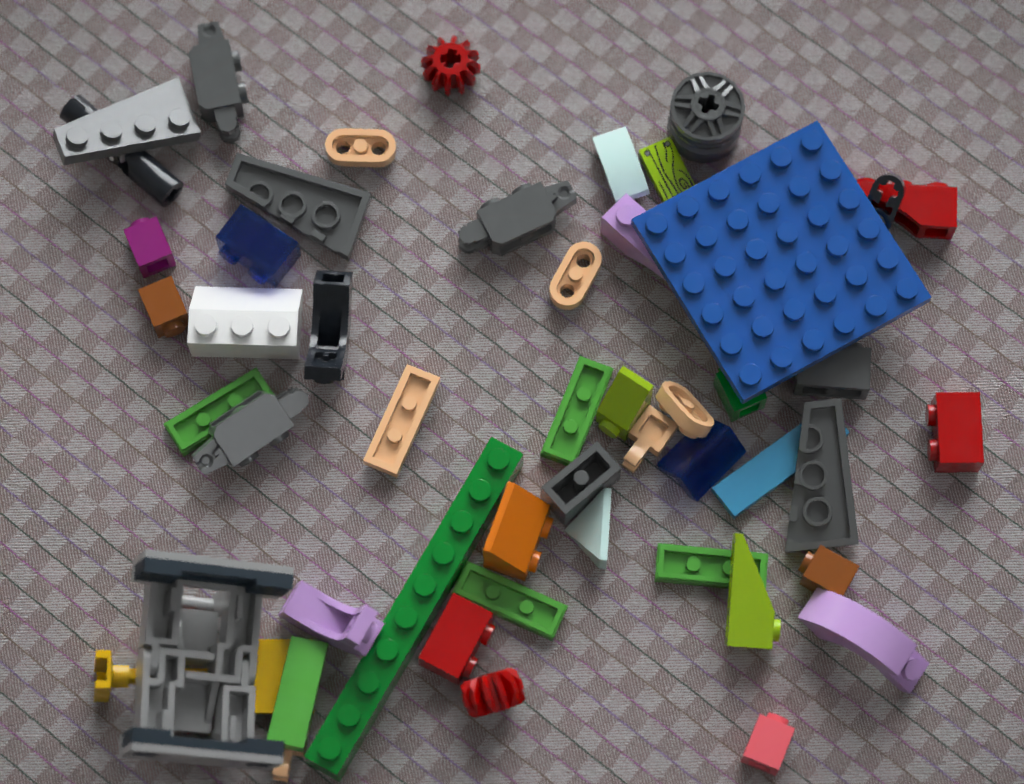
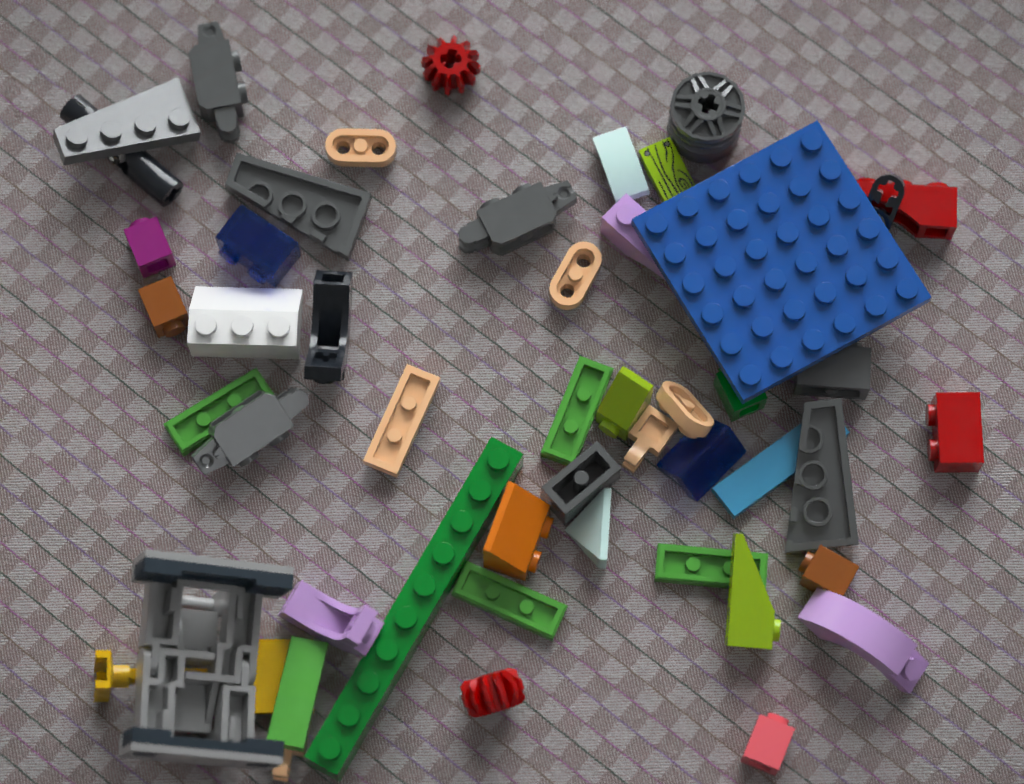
red brick [418,592,496,685] -> none

